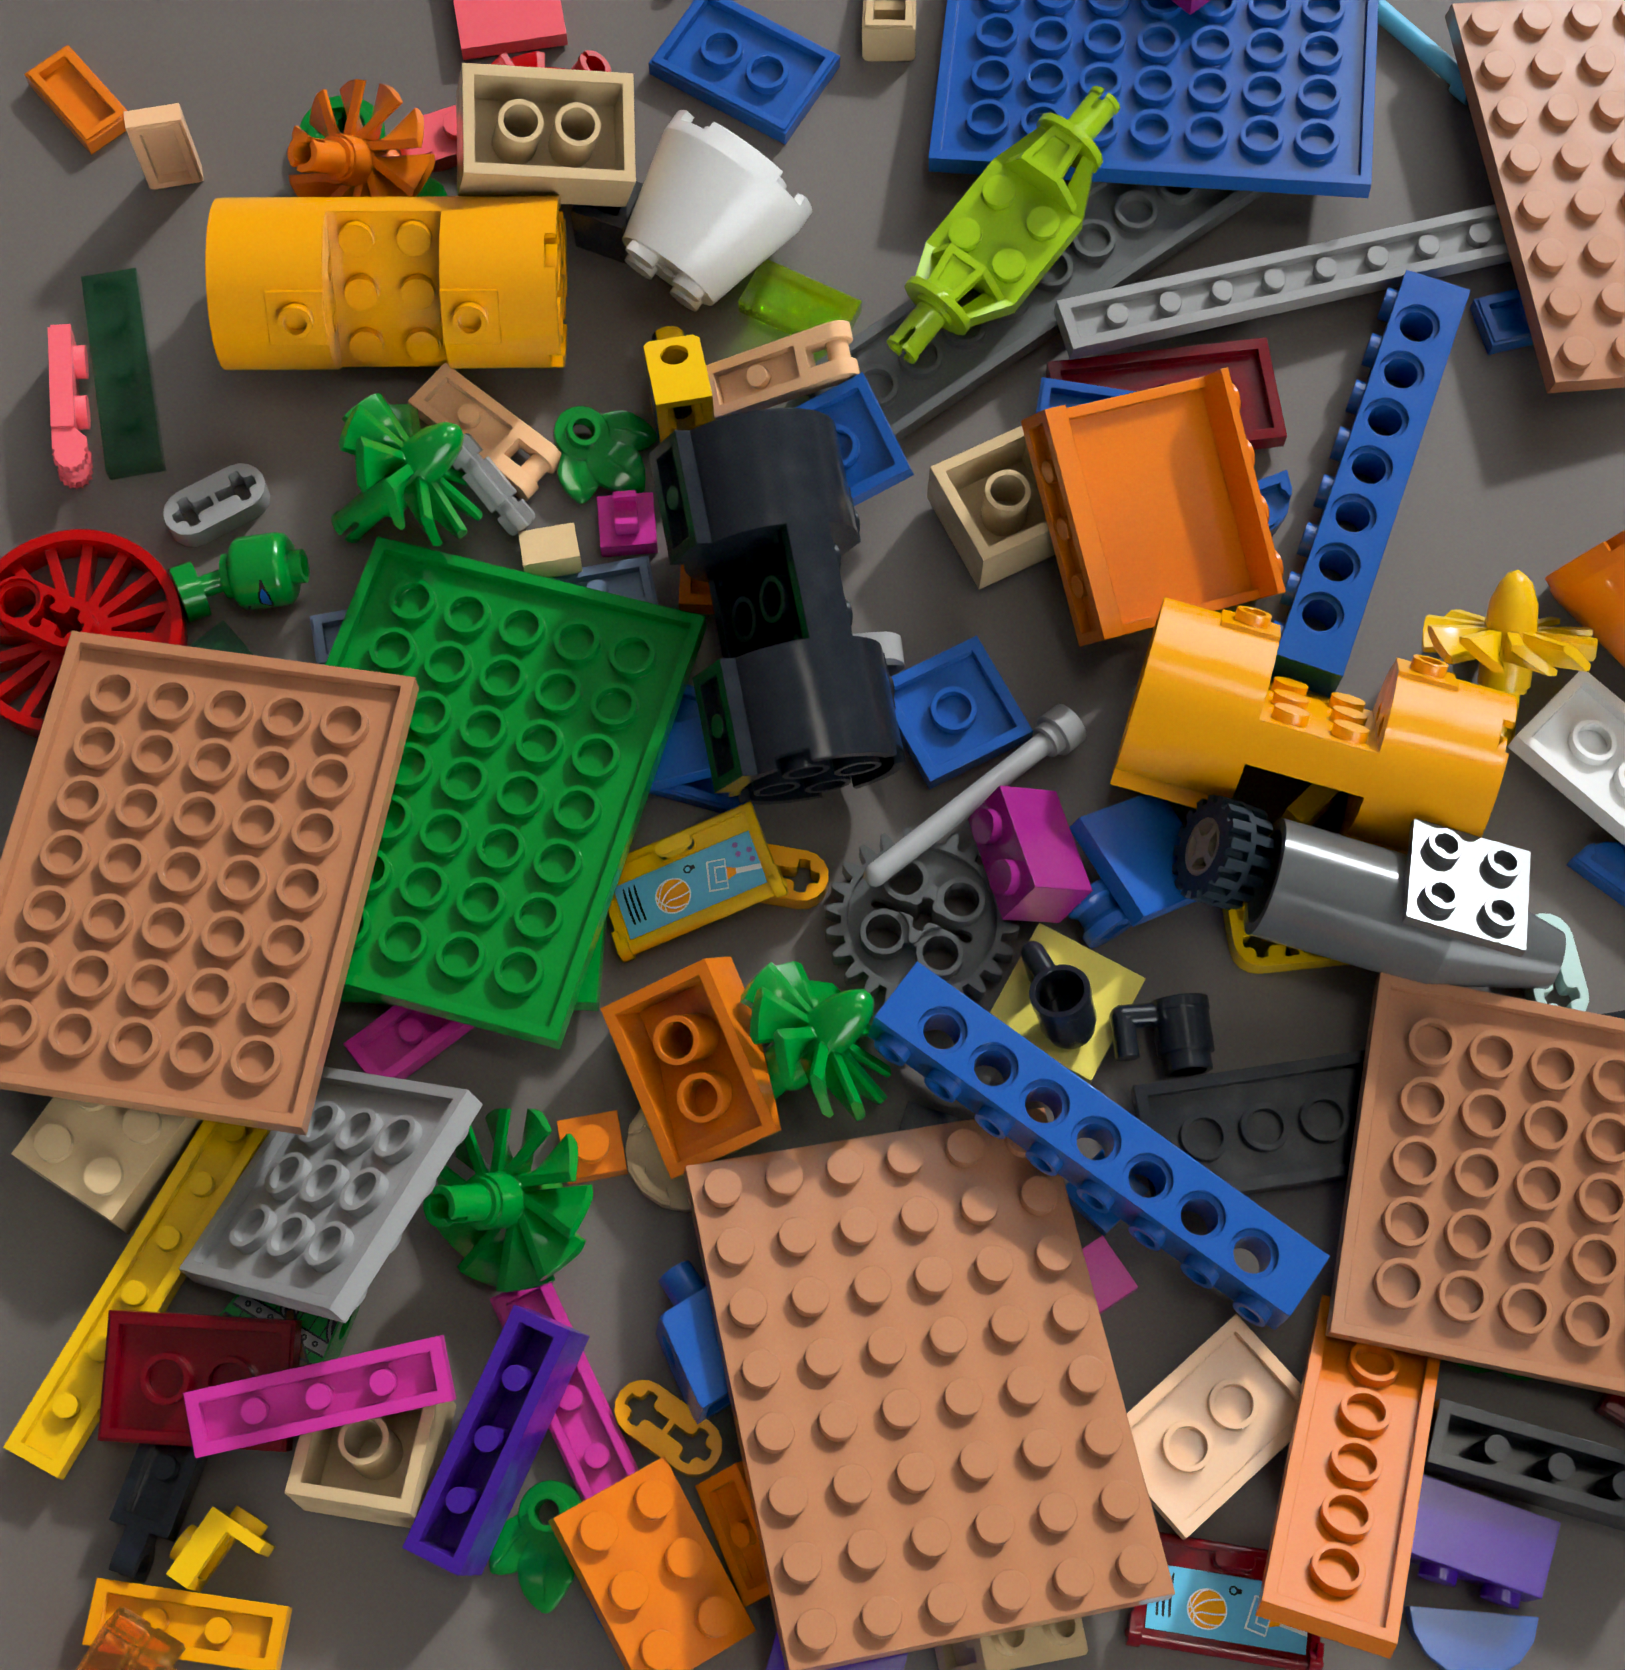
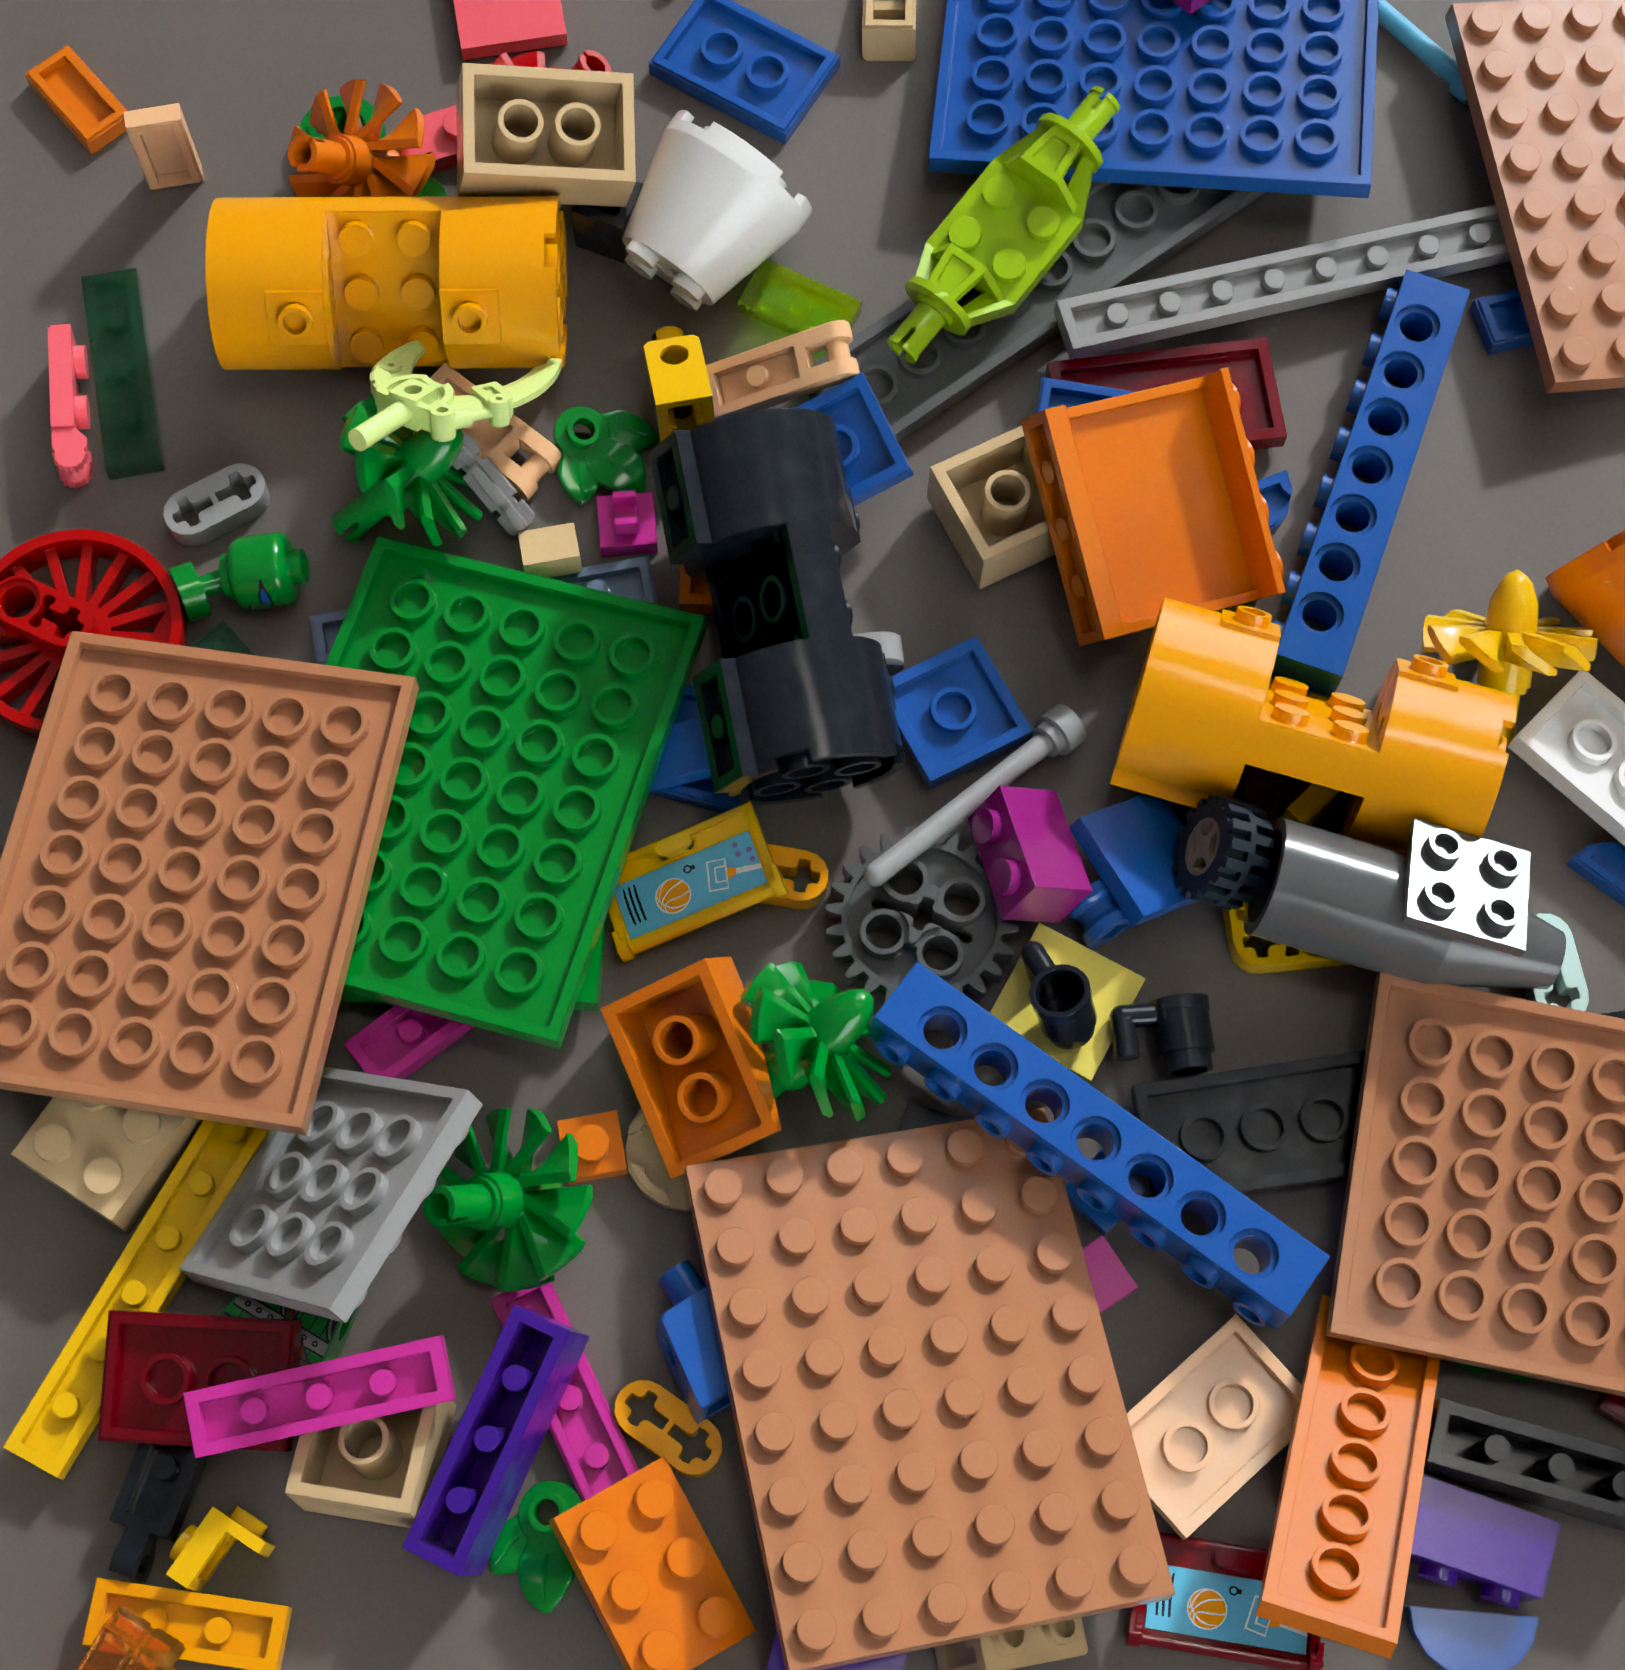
orange plate [695,1461,770,1607] -> none
none -> yellowish green bar [348,340,561,451]

